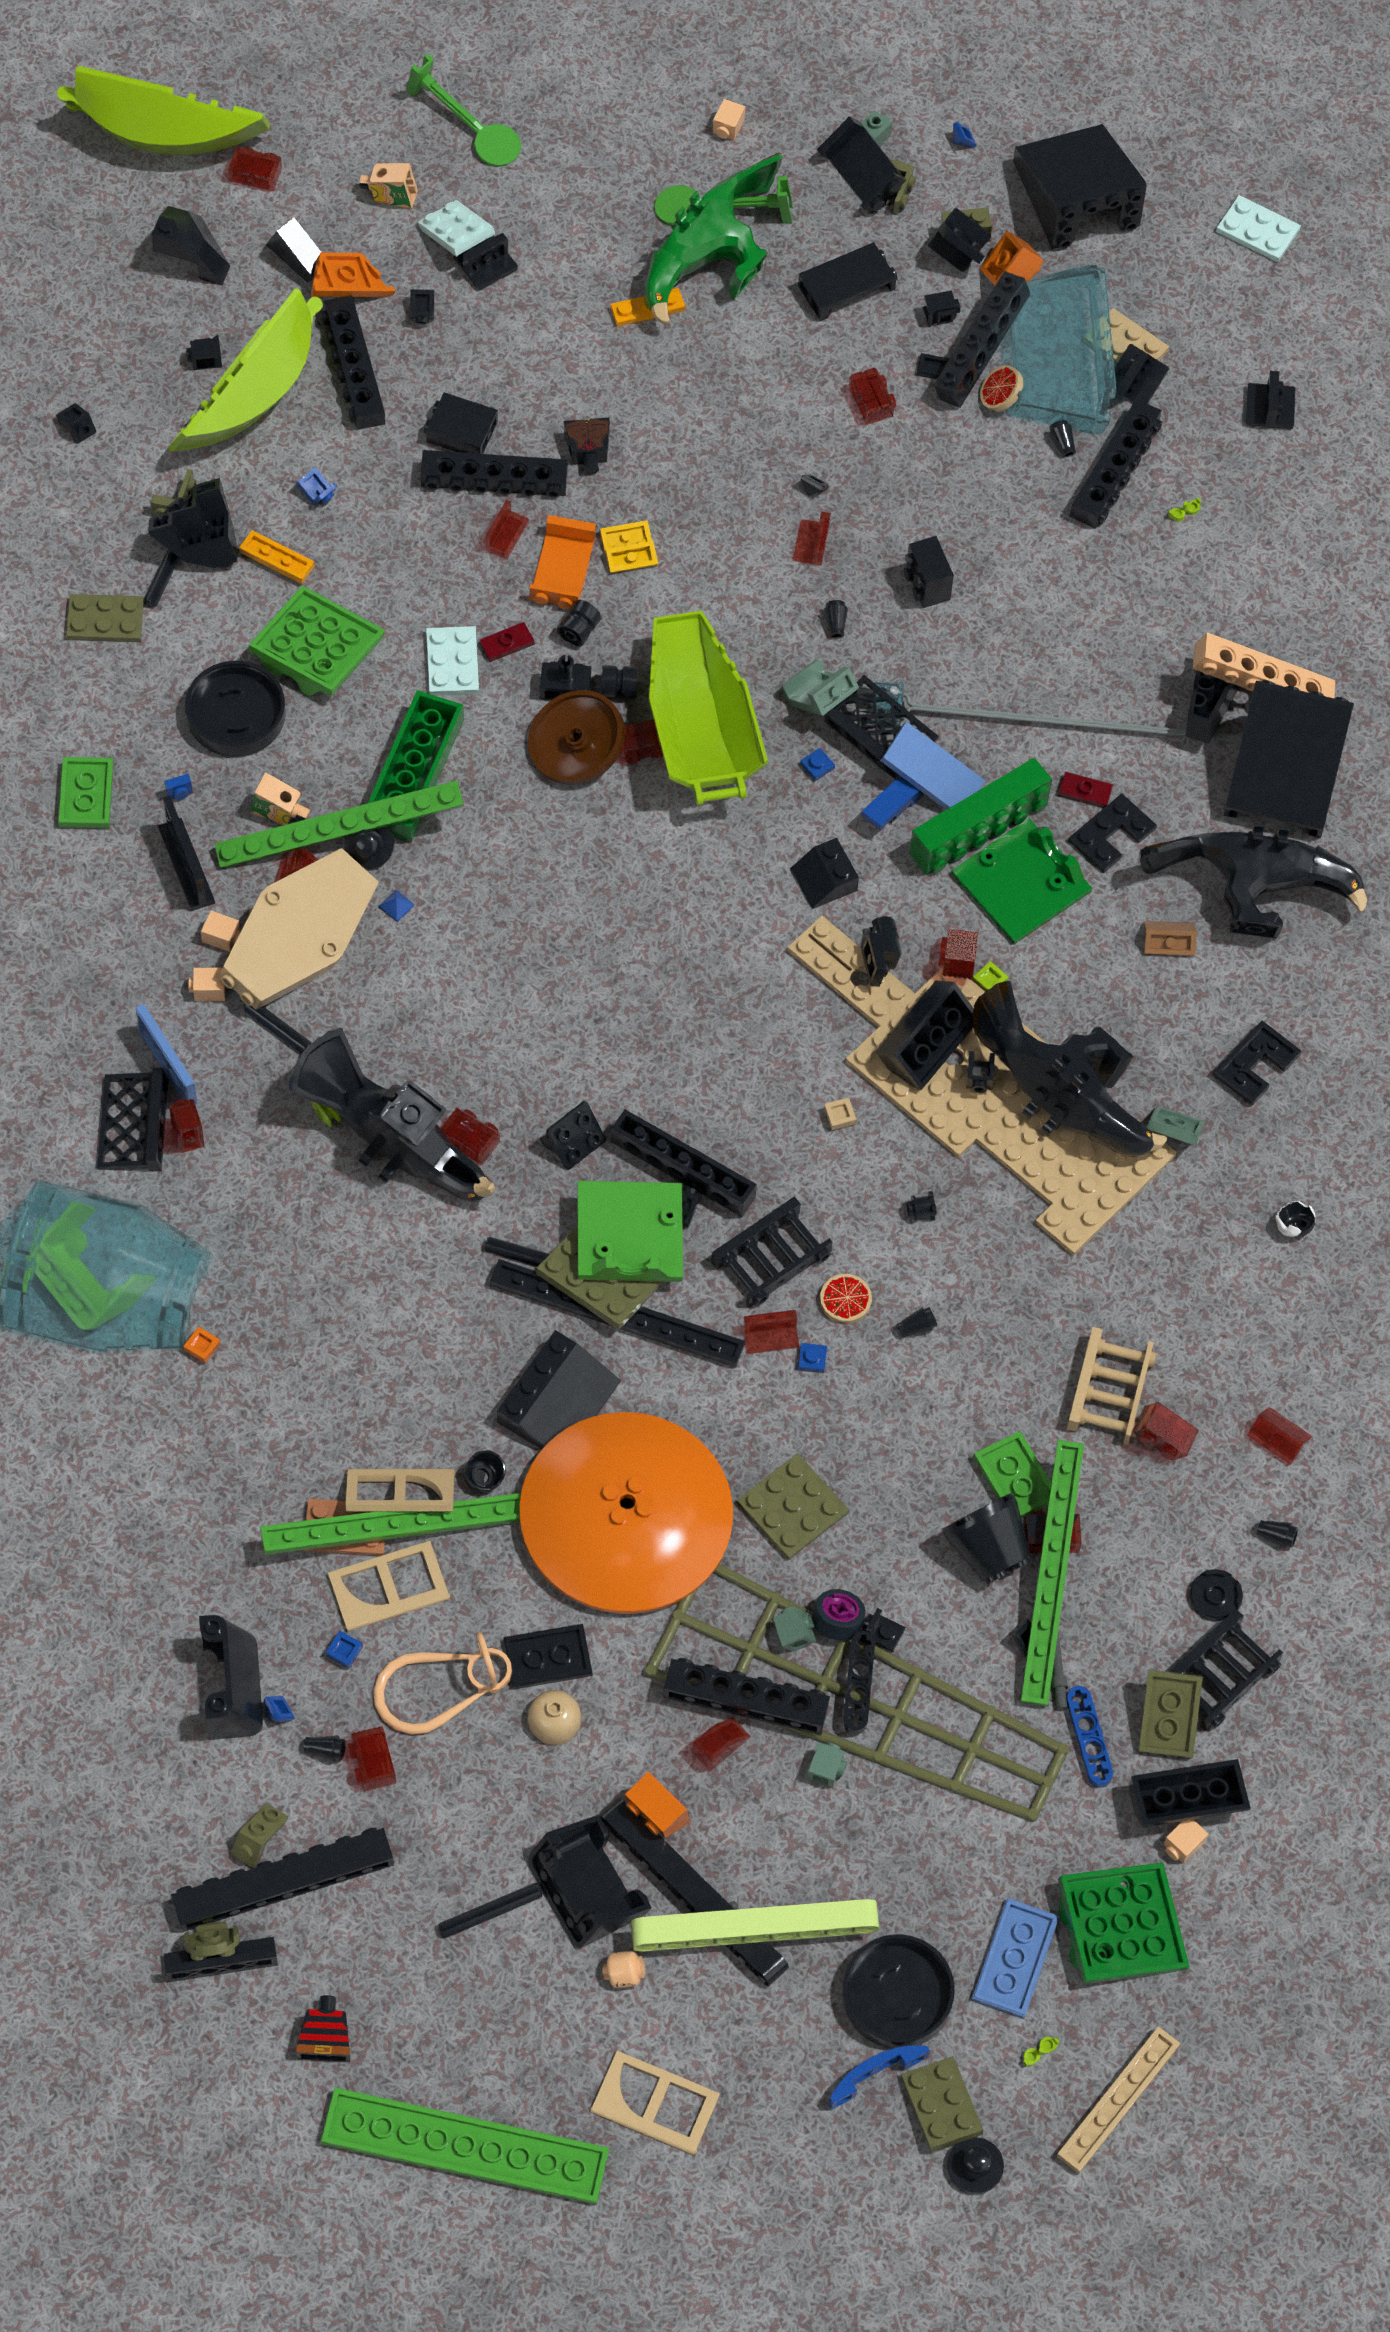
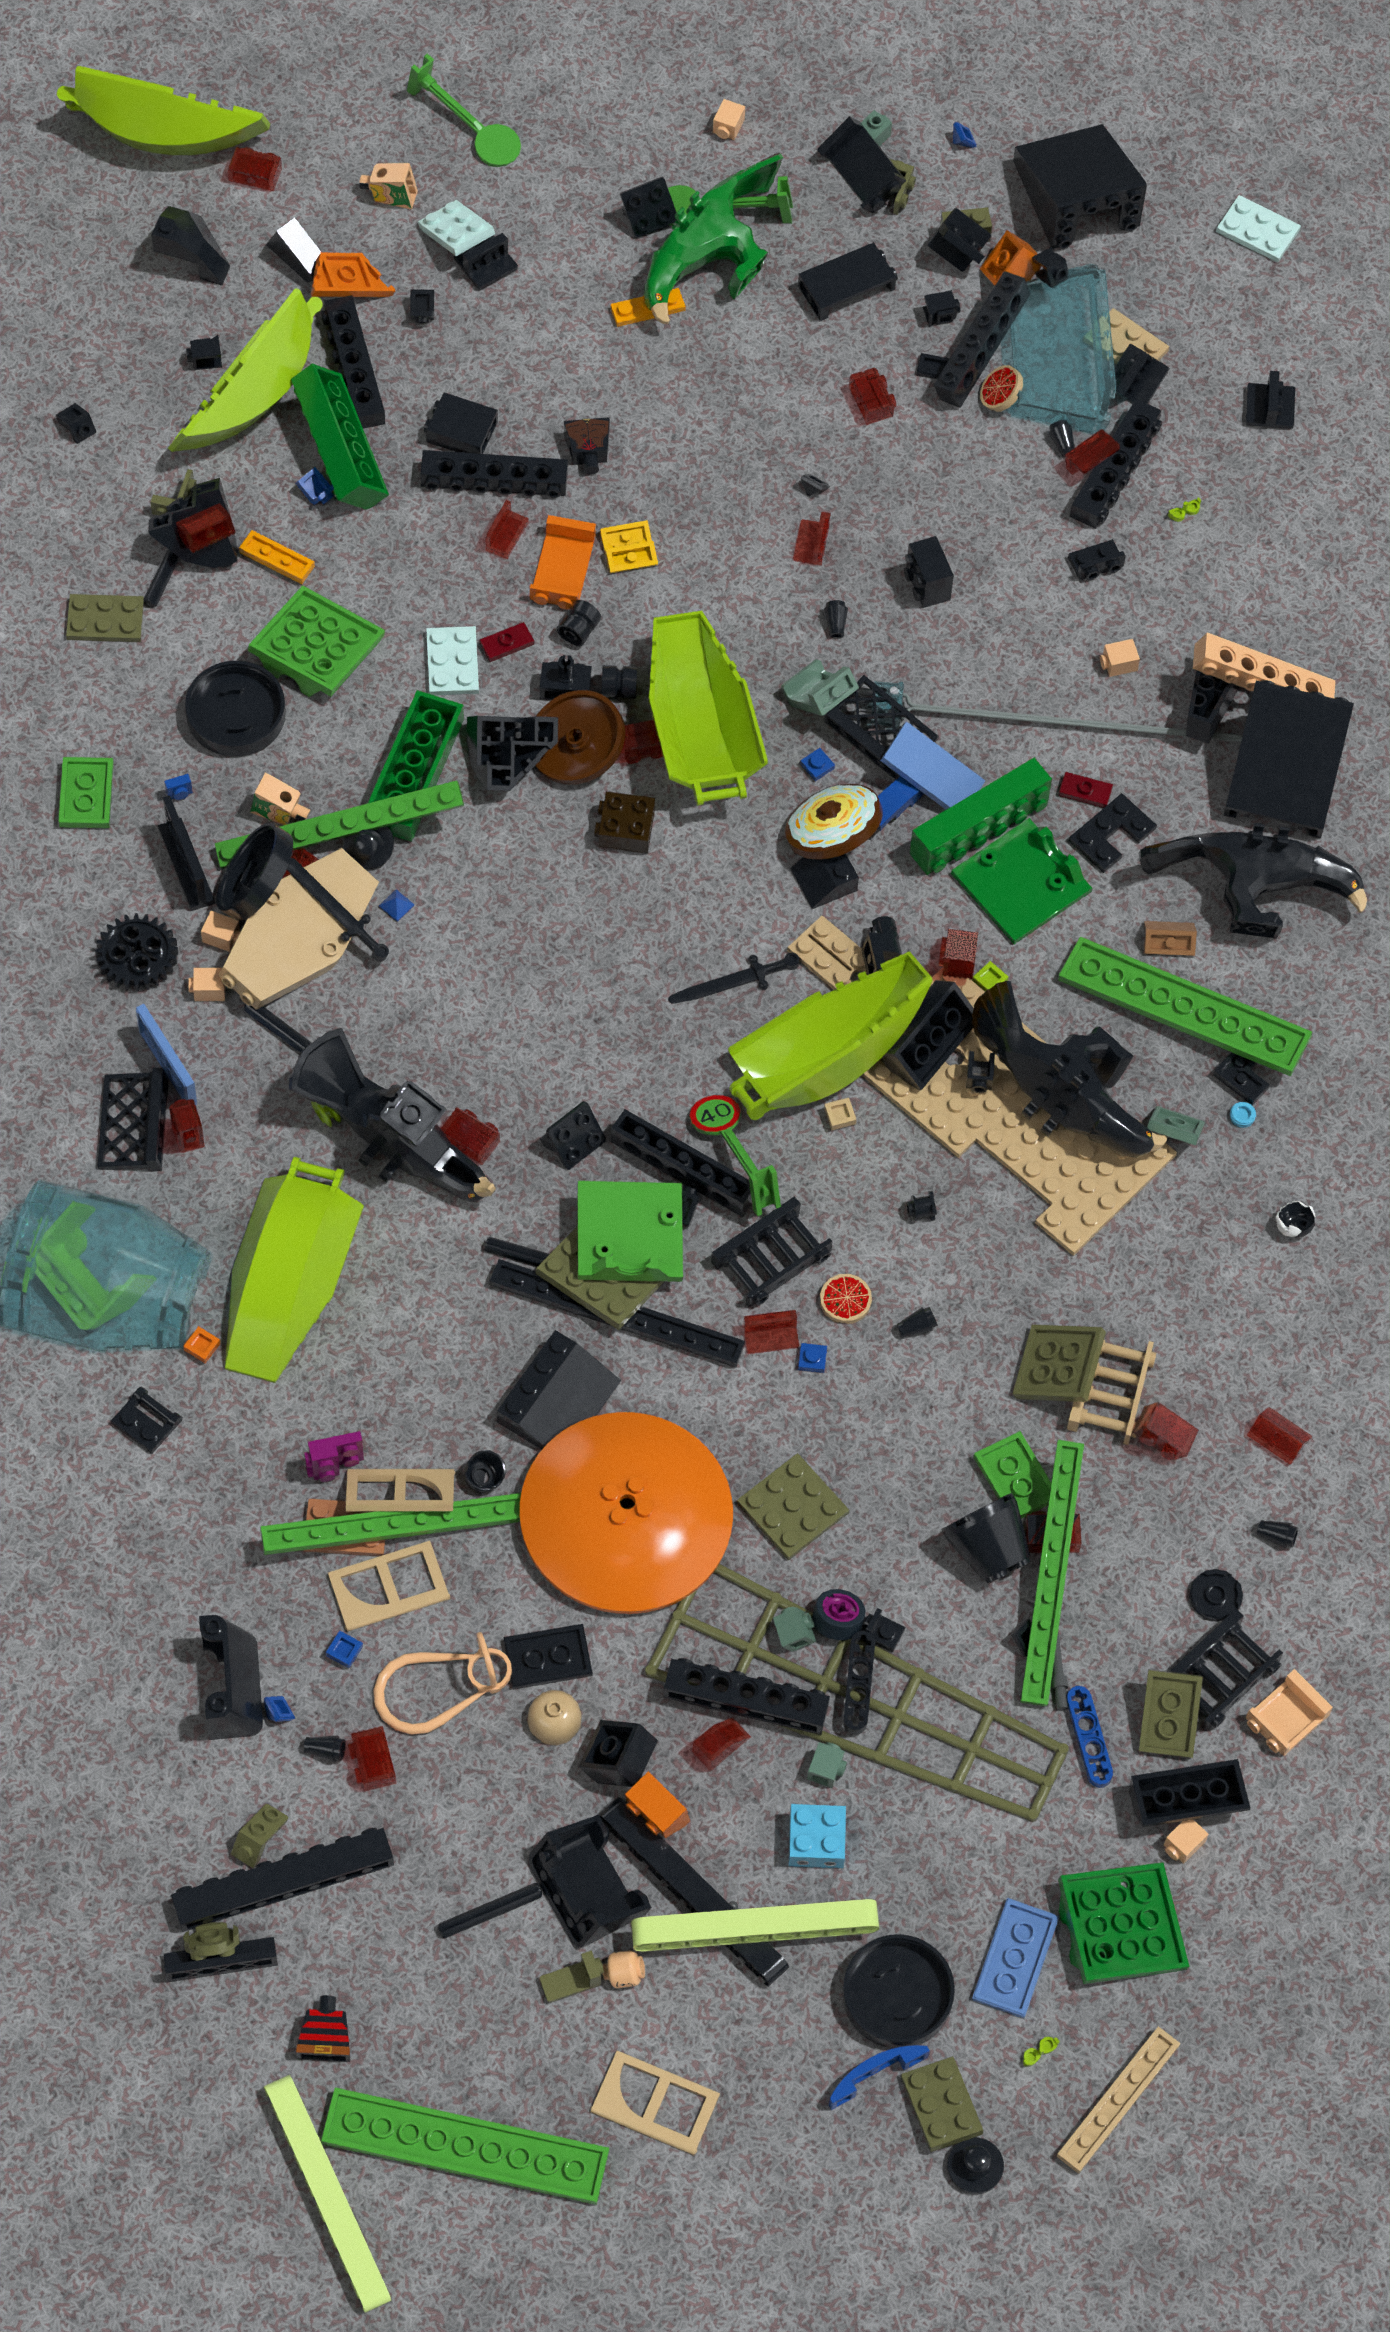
none -> black gear [95,913,179,992]
none -> black plate [111,1386,183,1454]
none -> clear red brick [176,503,236,553]
none -> black piece [216,822,293,921]
none -> lime windscreen [225,1156,364,1383]
none -> yellowish green beam [264,2075,391,2313]
none -> black sword [286,858,389,962]
none -> green brick [291,363,389,510]
none -> magenta plate [304,1431,364,1482]
none -> black brick [466,716,558,791]
none -> olive bracket [540,1950,604,2003]
none -> black brick [578,1720,658,1787]
none -> dark brown brick [594,791,656,853]
none -> black bracket [620,177,677,237]
none -> black sword [668,953,799,1004]
none -> bright green piece [690,1095,781,1216]
none -> lime windscreen [728,951,933,1120]
none -> dish [785,784,883,859]
none -> medium azure piece [789,1804,846,1868]
none -> olive plate [1013,1325,1106,1402]
none -> black window [1032,247,1069,288]
none -> bright green plate [1058,937,1312,1077]
none -> clear red panel [1065,429,1120,475]
none -> black bracket [1068,539,1126,581]
none -> light nougat brick [1100,639,1140,677]
none -> medium azure tile [1230,1102,1256,1128]
none -> light nougat panel [1246,1669,1333,1756]

